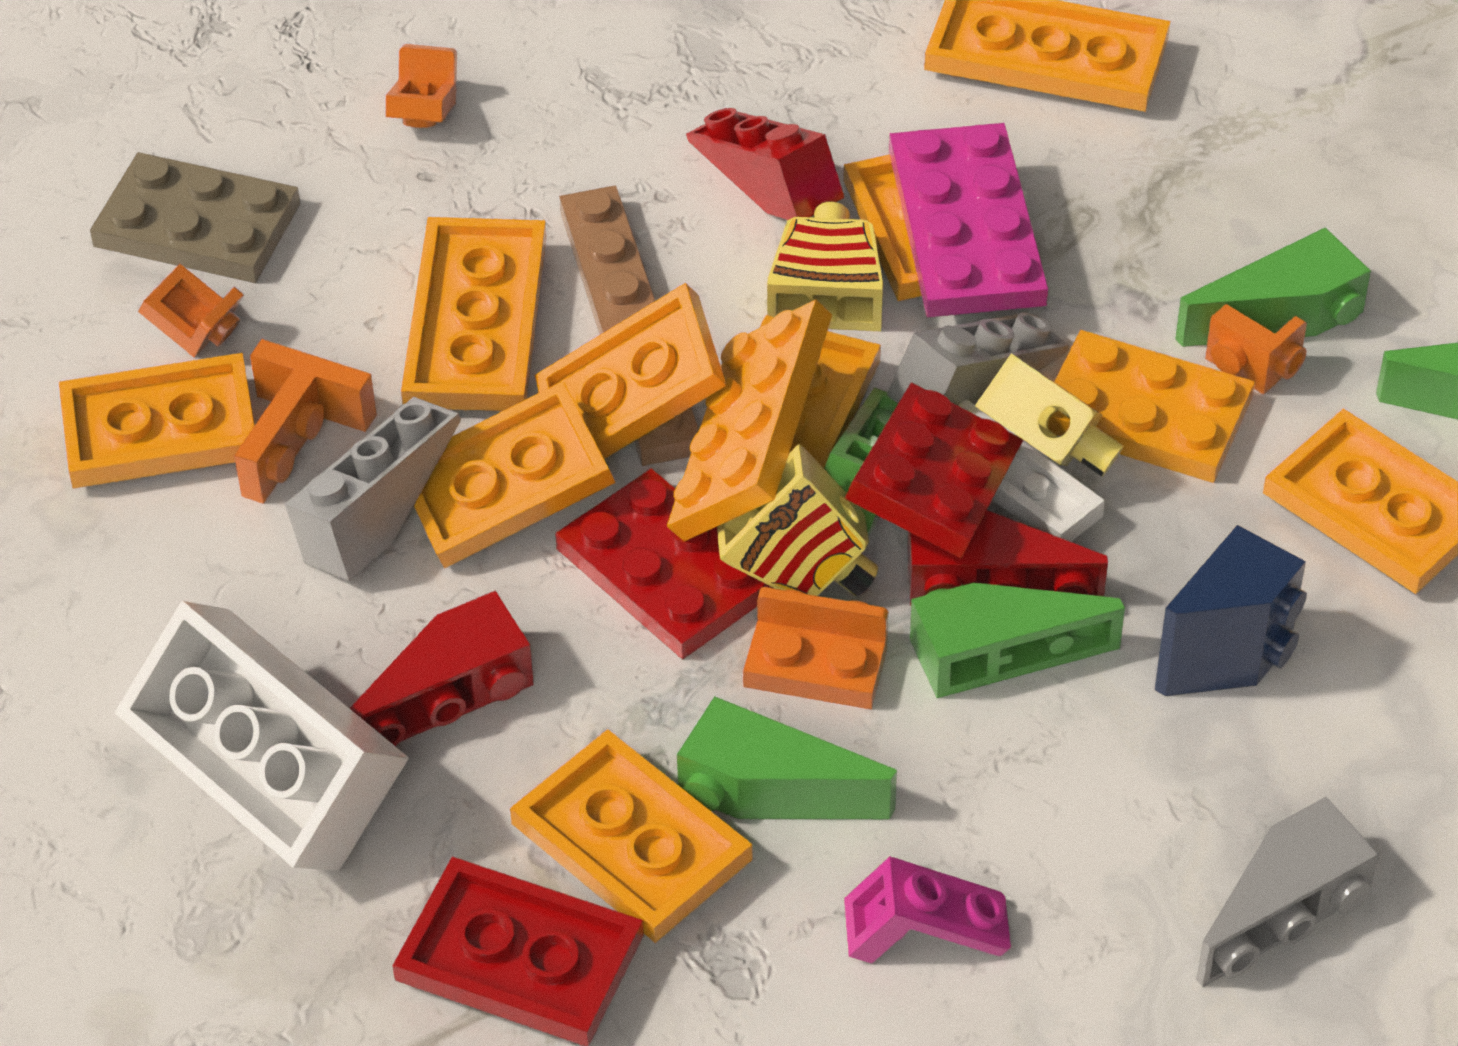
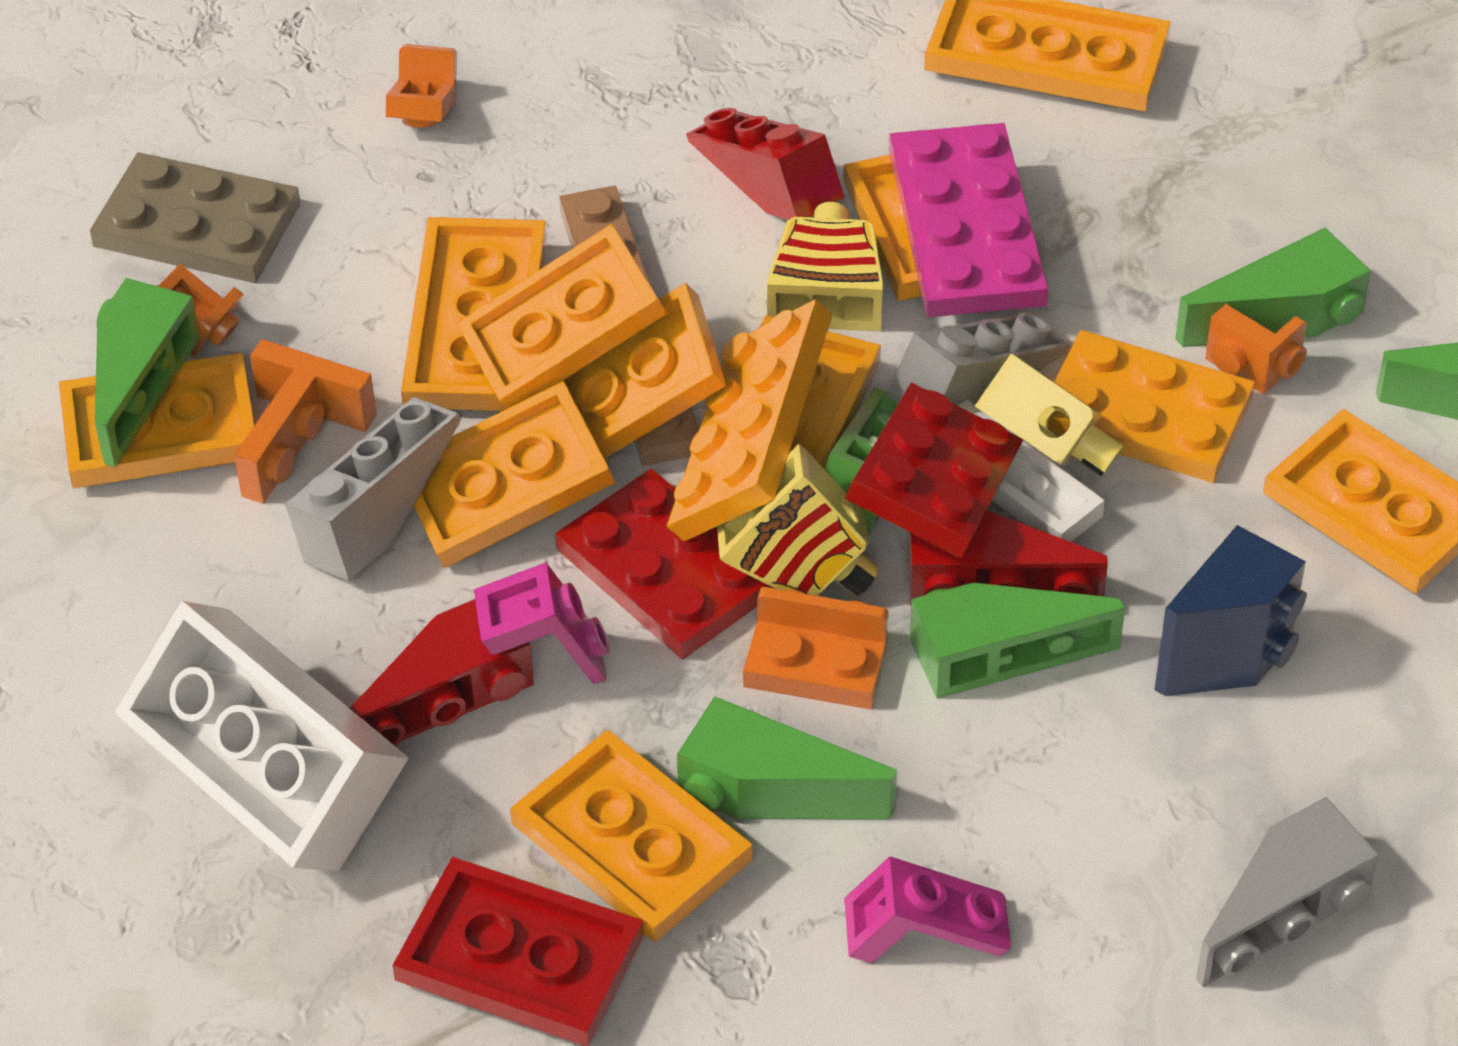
none -> bright green slope [95,278,200,467]
none -> light orange plate [457,224,668,409]
none -> dark pink bracket [474,562,610,684]

